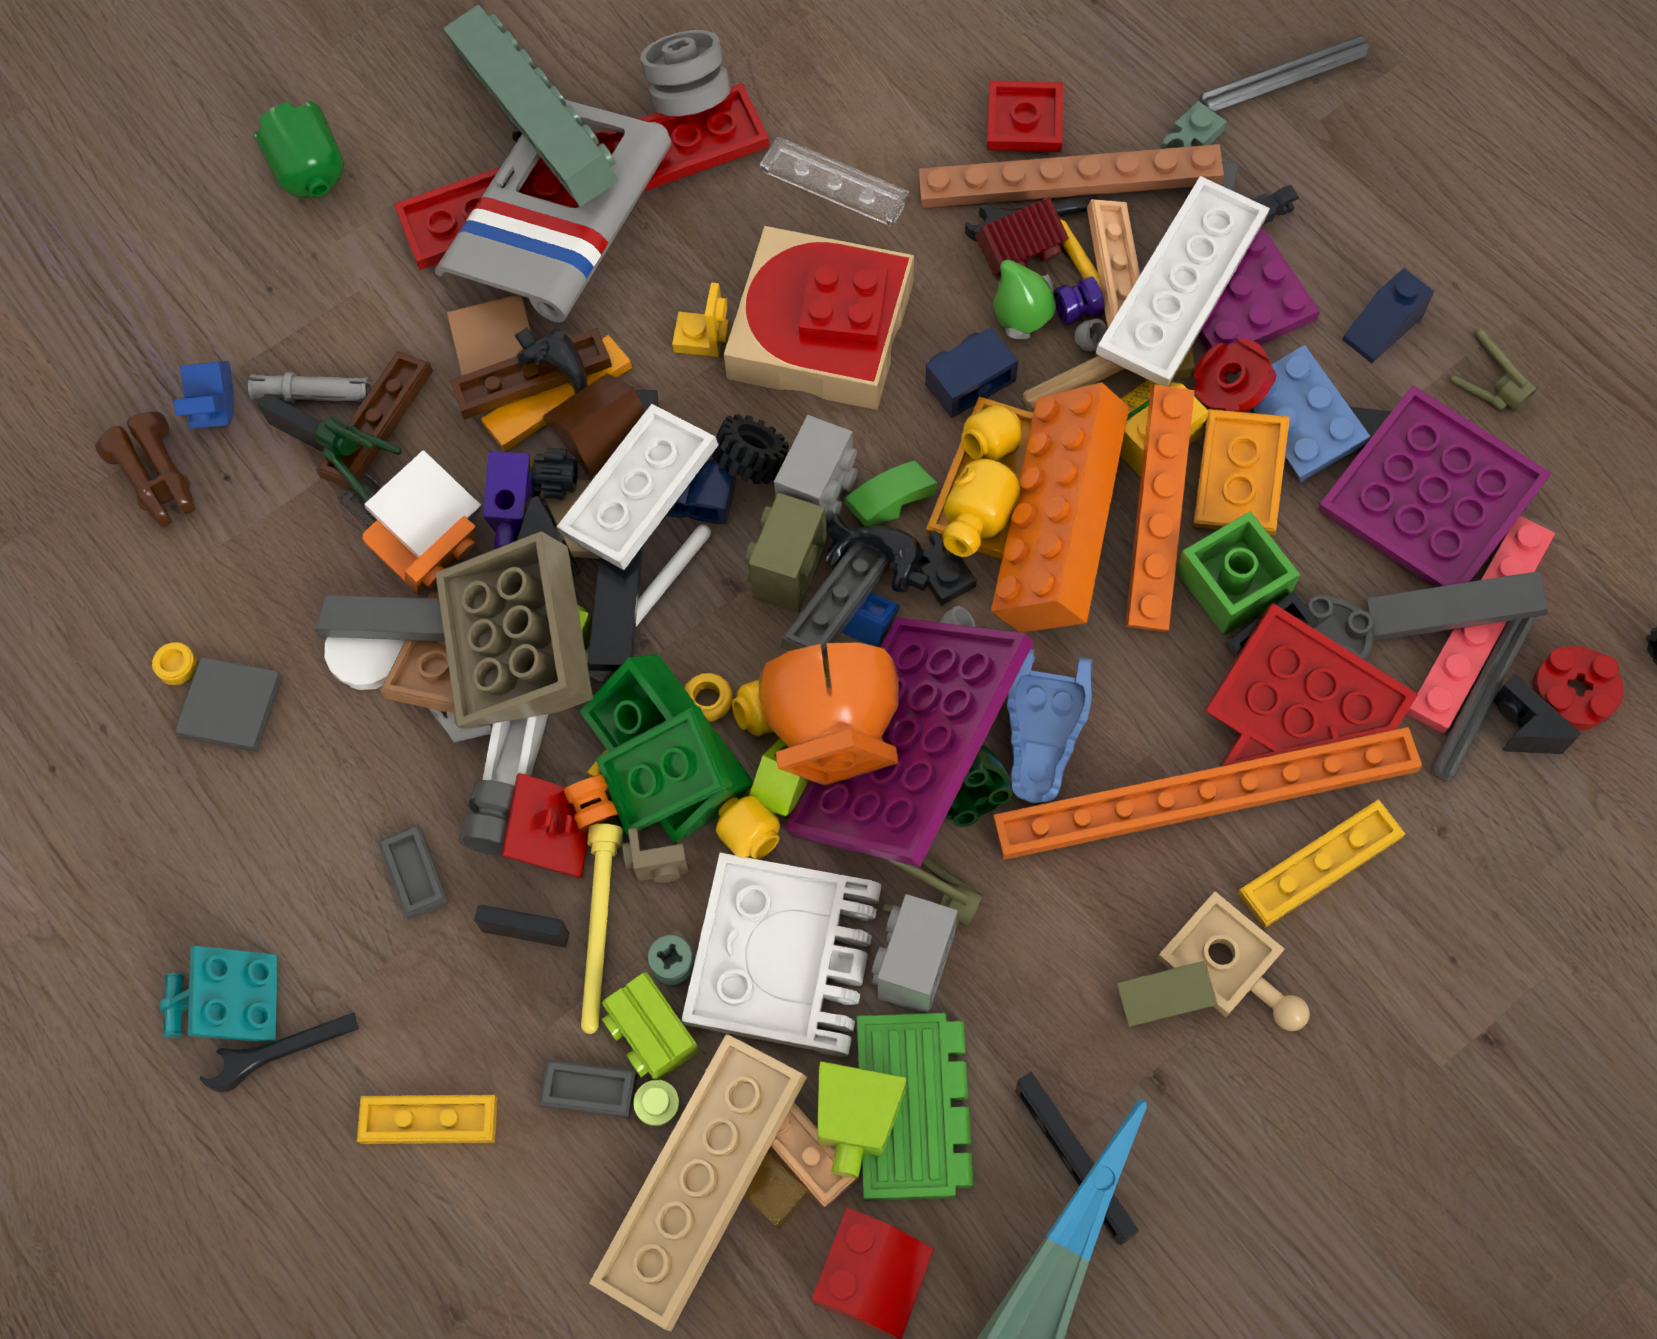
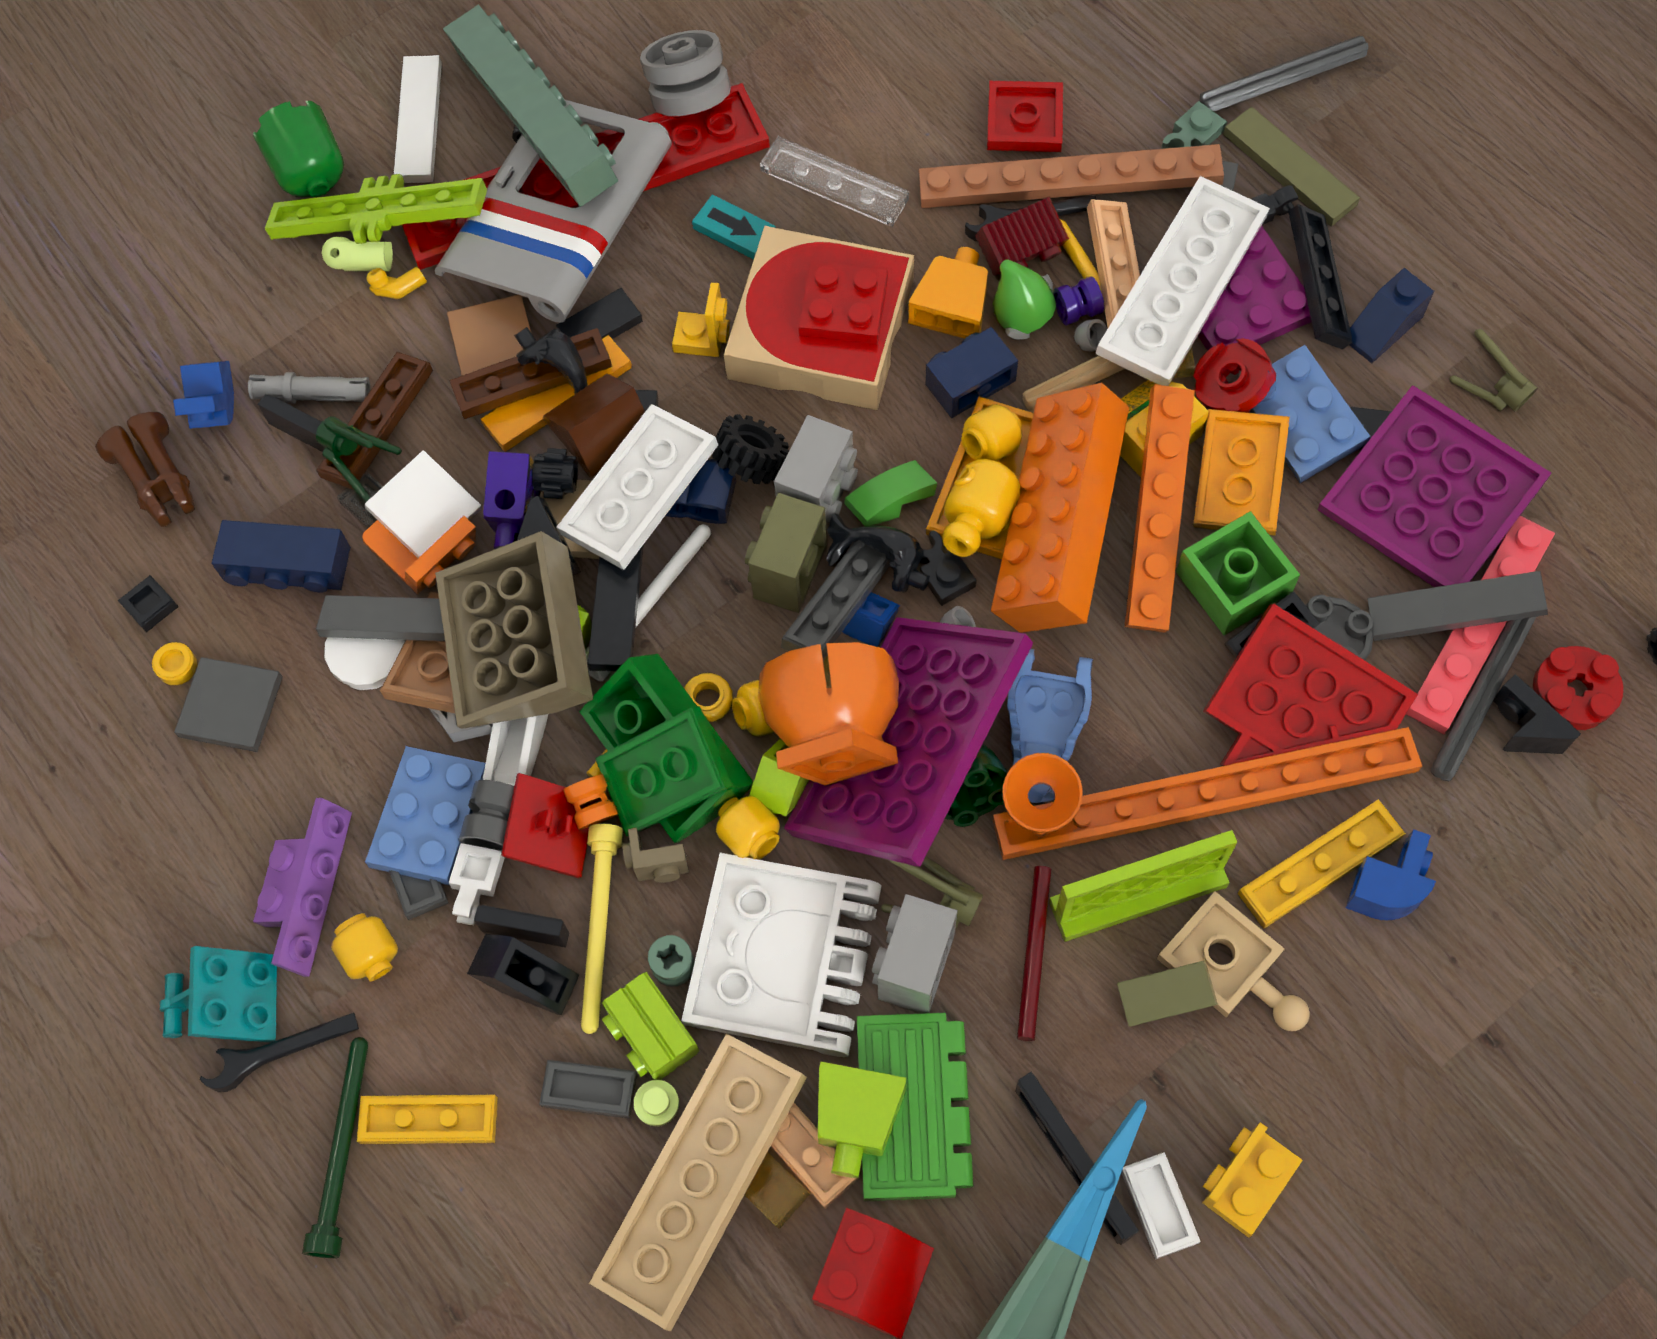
none -> black tile [118,575,179,633]
none -> dark blue brick [211,520,351,593]
none -> medium lavender bracket [253,798,352,977]
none -> lime hinge [265,174,487,244]
none -> dark green piece [302,1037,368,1259]
none -> yellowish green piece [322,236,393,272]
none -> yellow head [331,913,398,982]
none -> medium blue plate [365,746,486,885]
none -> yellow arm [366,267,427,299]
none -> white tile [394,55,442,183]
none -> white plate [449,843,505,926]
none -> black slope [467,934,579,1015]
none -> black tile [556,288,643,339]
none -> teal tile [692,194,776,260]
none -> light orange torso [908,247,988,339]
none -> orange piece [1003,753,1083,833]
none -> dark red bar [1017,866,1052,1041]
none -> lime fence [1049,830,1237,942]
none -> white tile [1121,1152,1201,1259]
none -> yellow bracket [1202,1122,1303,1238]
none -> olive tile [1223,106,1360,226]
none -> black tile [1288,204,1353,349]
none -> blue brick [1345,829,1436,920]

